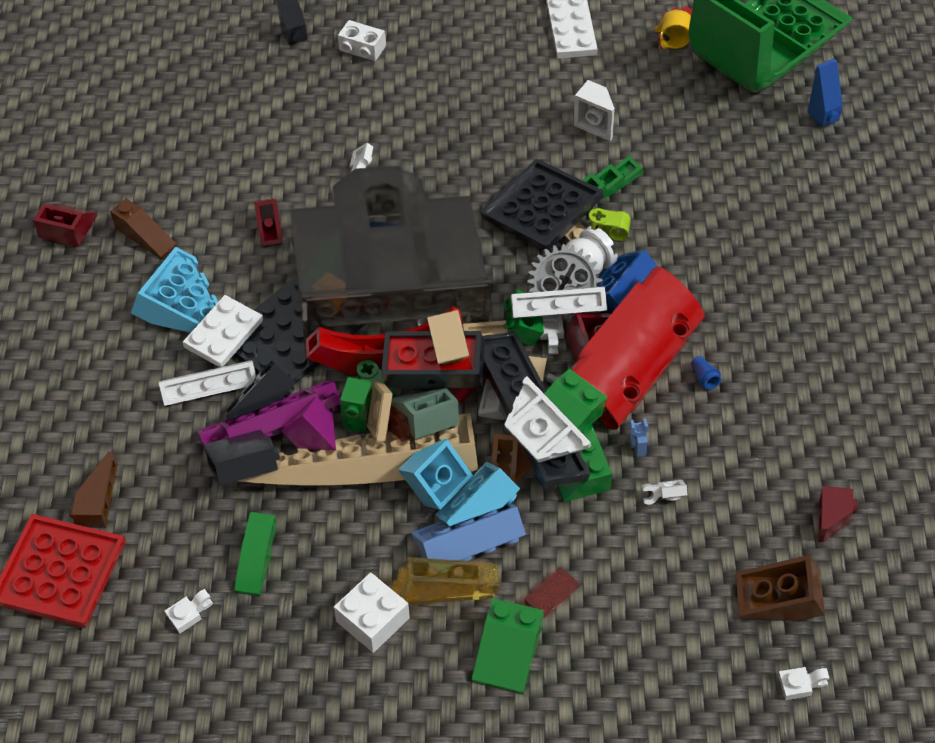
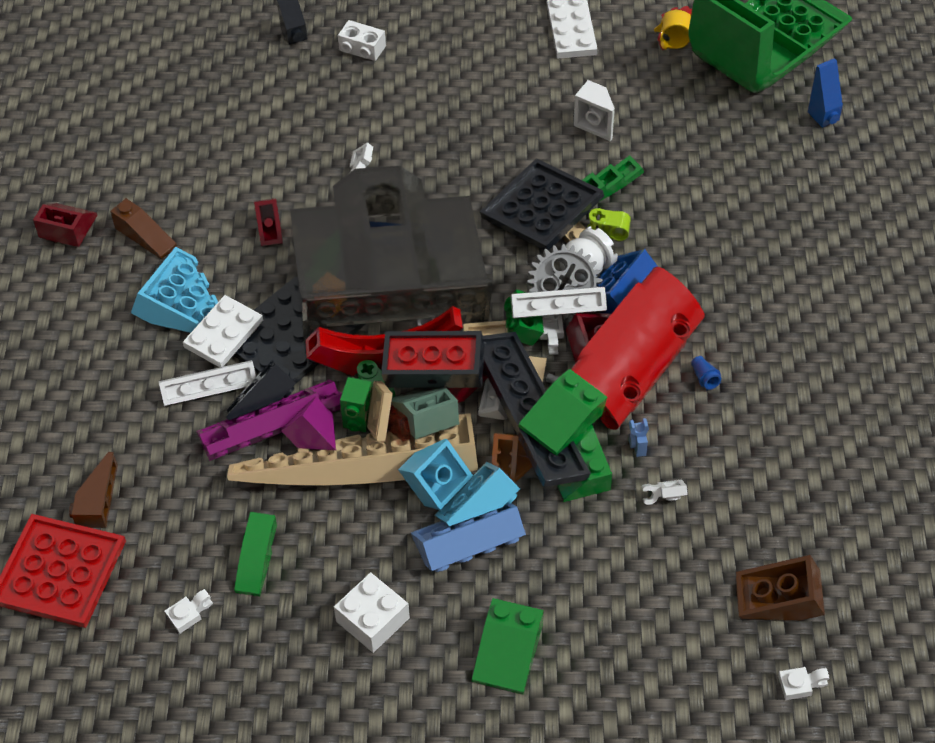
black brick [204,430,280,485] -> none
clear yellow slope [392,557,500,605] -> none
tan piece [427,310,469,364] -> none
white wing [504,377,592,463] -> none
clear red tile [524,567,579,619] -> none
dark red slope [818,486,857,542] -> none

